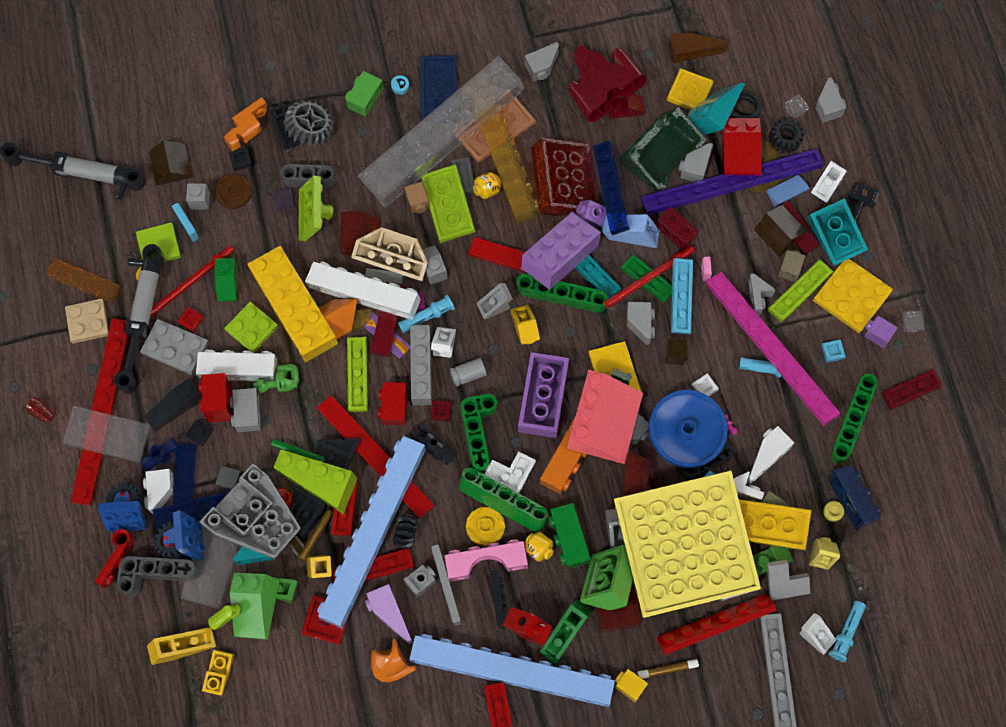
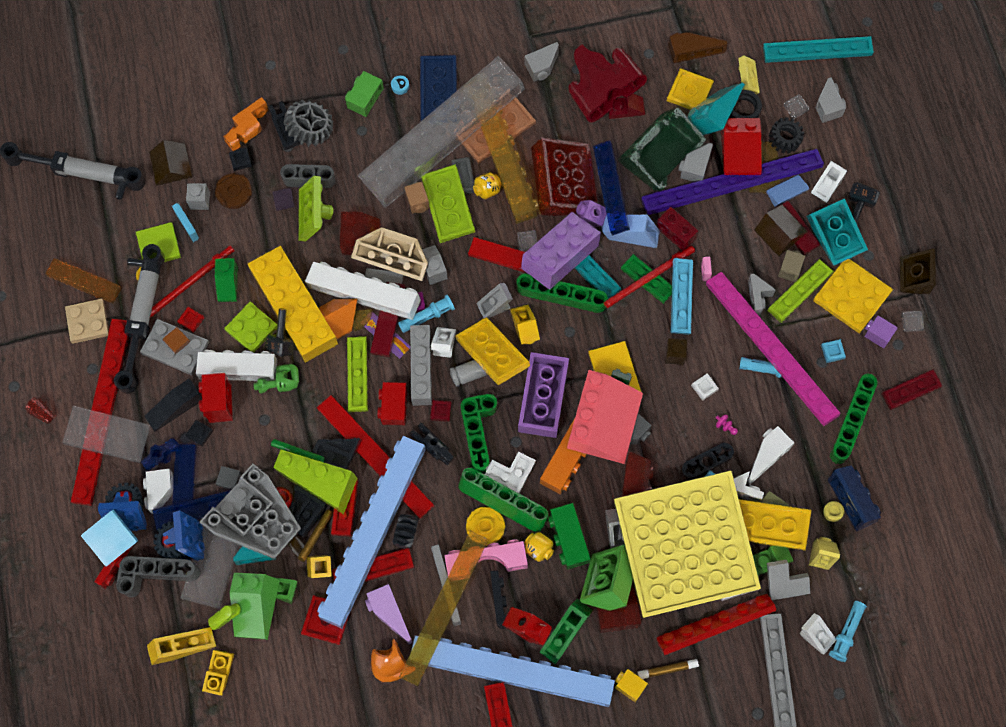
light grey brick [230,388,261,433] -> none
light grey brick [404,565,436,598] -> none
light grey slope [627,302,655,345] -> none
blue dish [649,390,727,468] -> none
none -> medium azure tile [81,510,138,566]
none -> dark orange tile [162,327,190,354]
none -> black piece [265,308,294,357]
none -> clear yellow tile [399,531,488,687]
none -> yellow tile [455,317,530,385]
none -> clear tile [517,230,537,252]
none -> light yellow plate [738,56,759,94]
none -> teal plate [763,36,874,63]
none -> dark brown slope [900,248,936,294]

